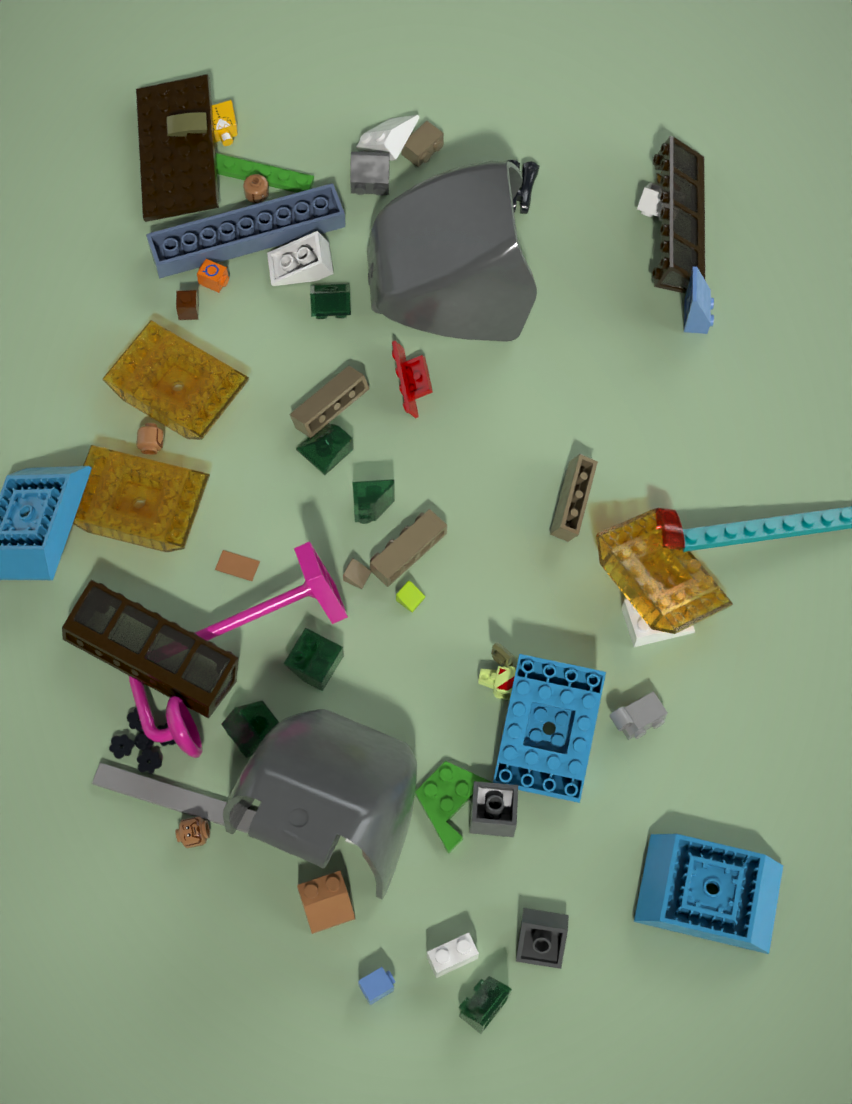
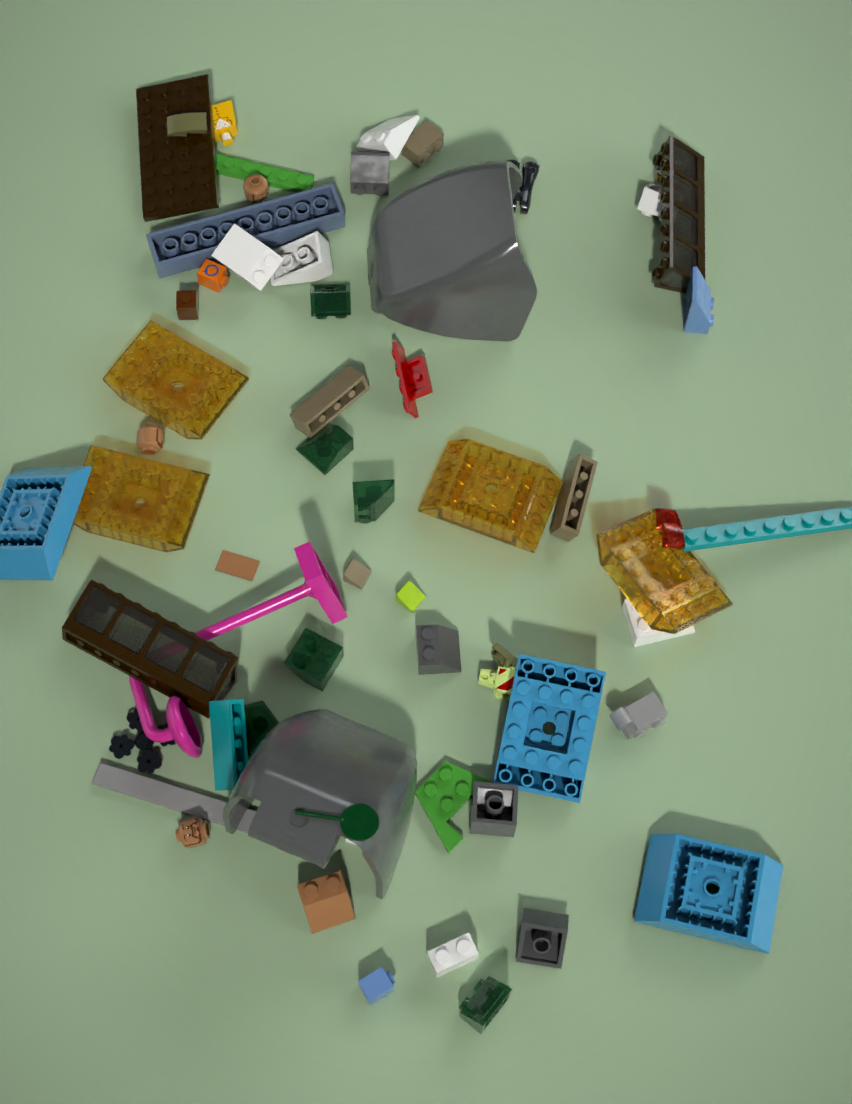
dark tan brick [370,509,447,587] -> none
none -> teal brick [209,699,248,791]
none -> white slope [211,224,284,291]
none -> dark green piece [295,803,379,841]
none -> dark grey slope [416,624,461,675]
none -> clear yellow slope [418,439,563,554]

